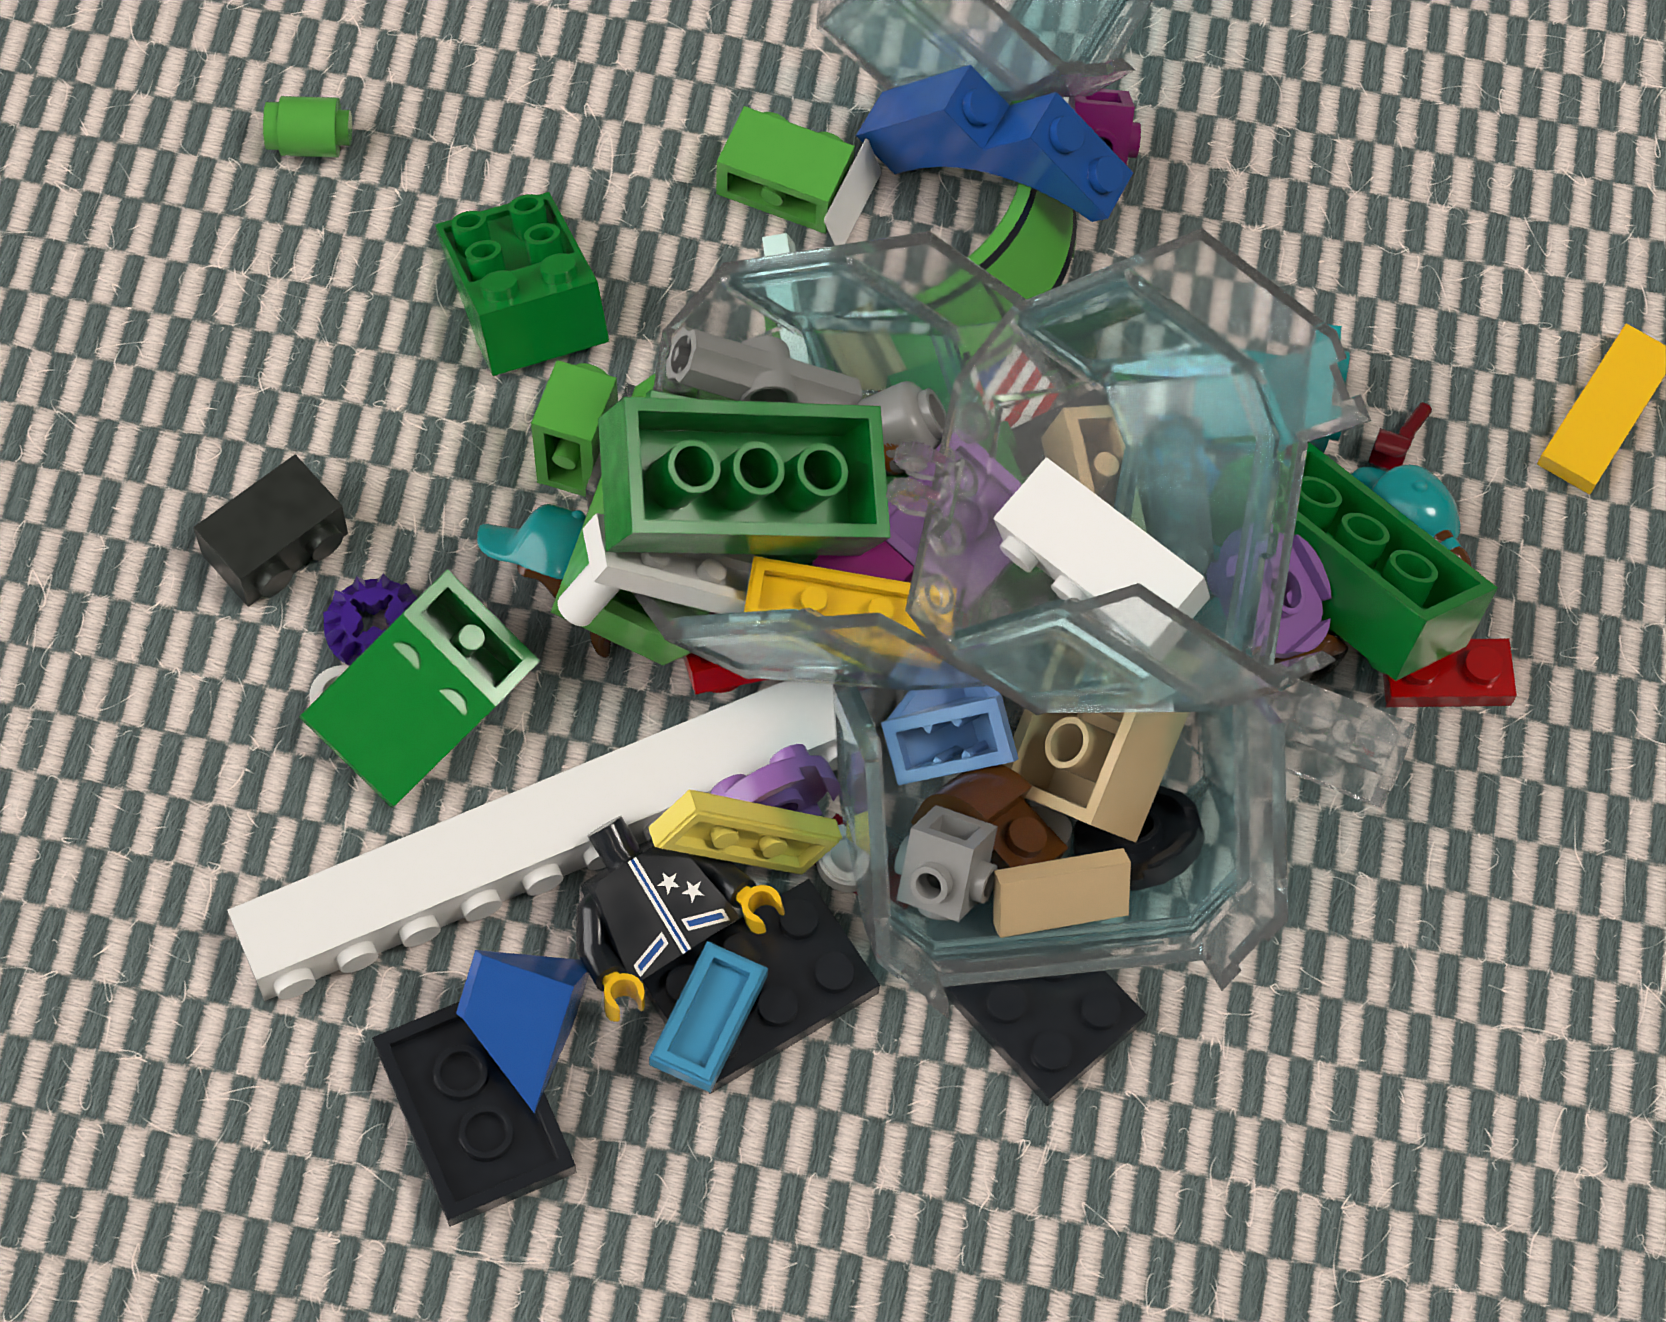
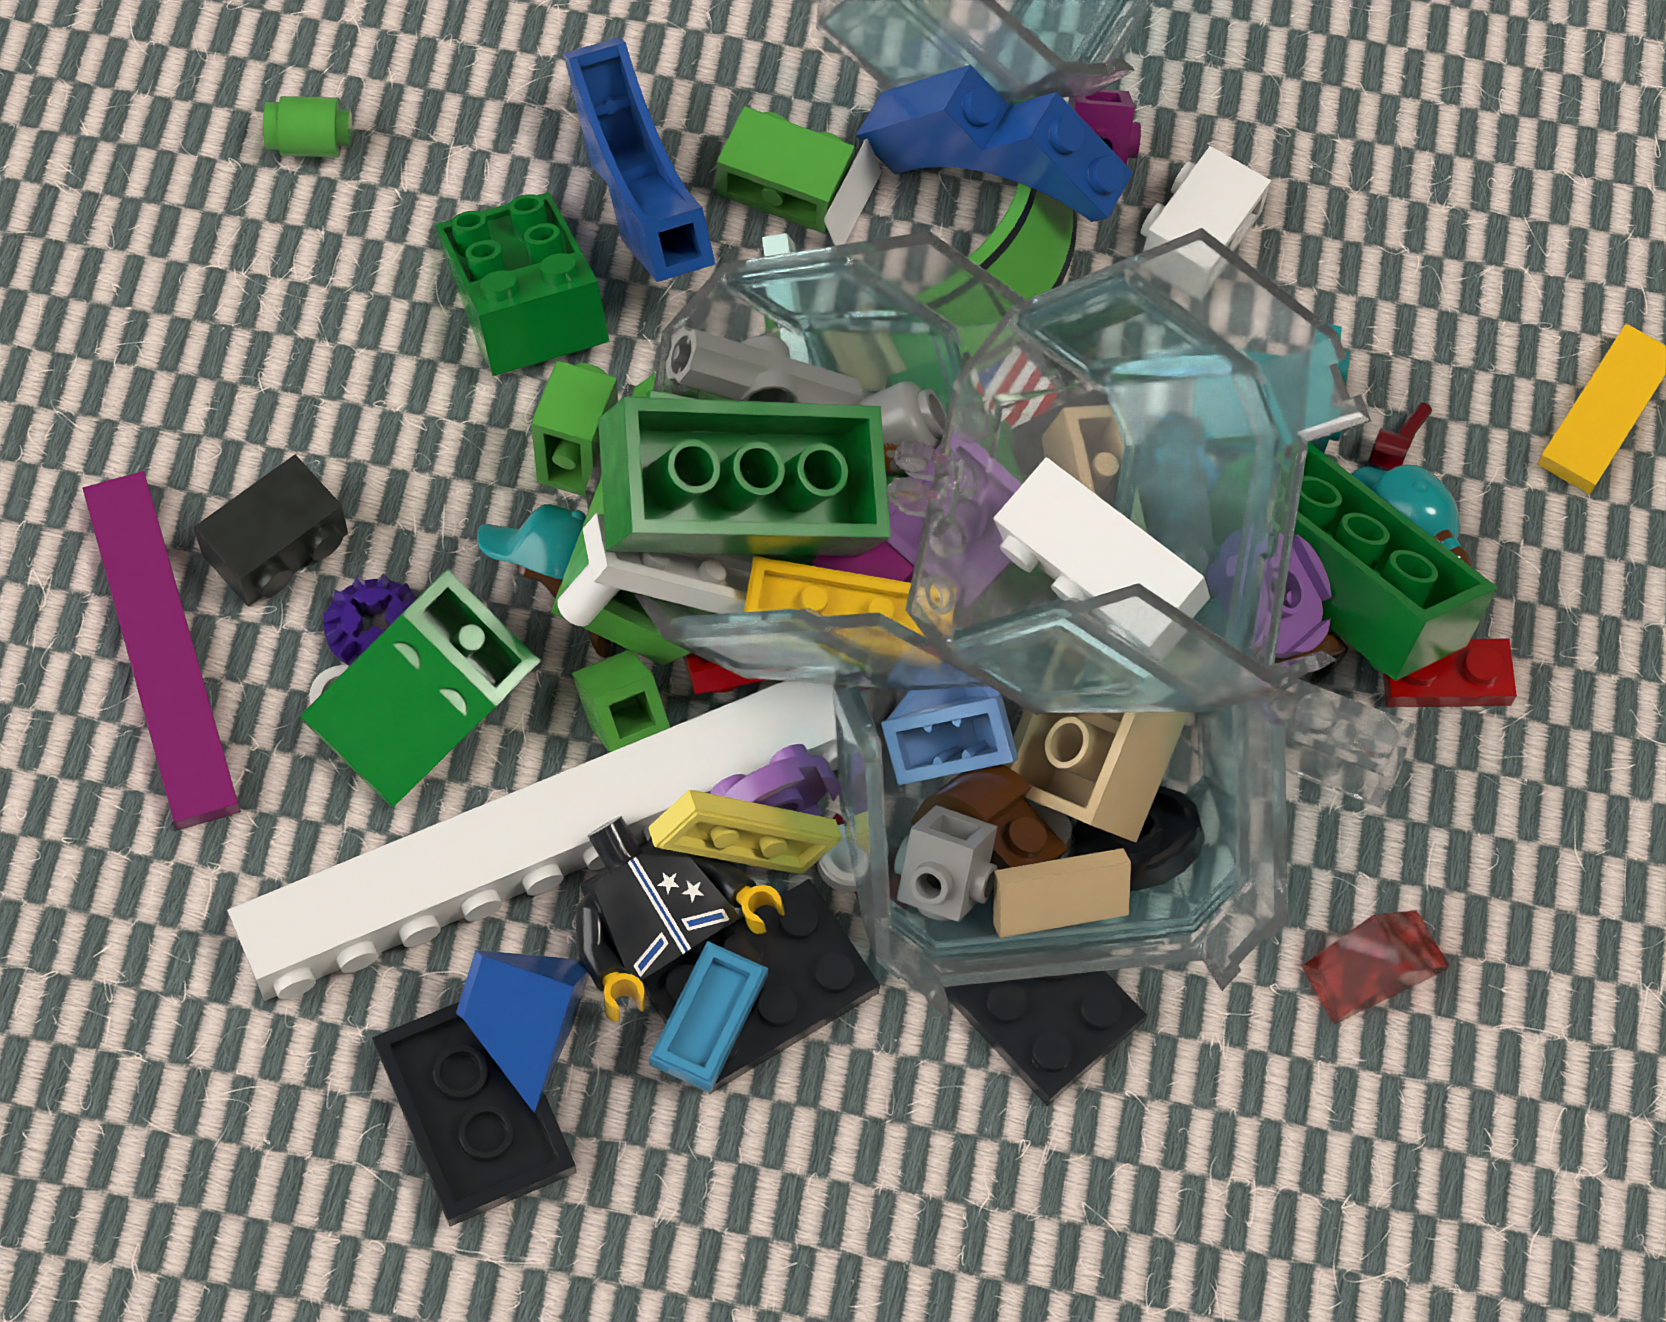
none -> magenta tile [82,471,241,831]
none -> blue arch [563,37,716,282]
none -> bright green brick [572,650,670,753]
none -> white brick [1140,146,1271,296]
none -> clear red slope [1302,910,1450,1024]

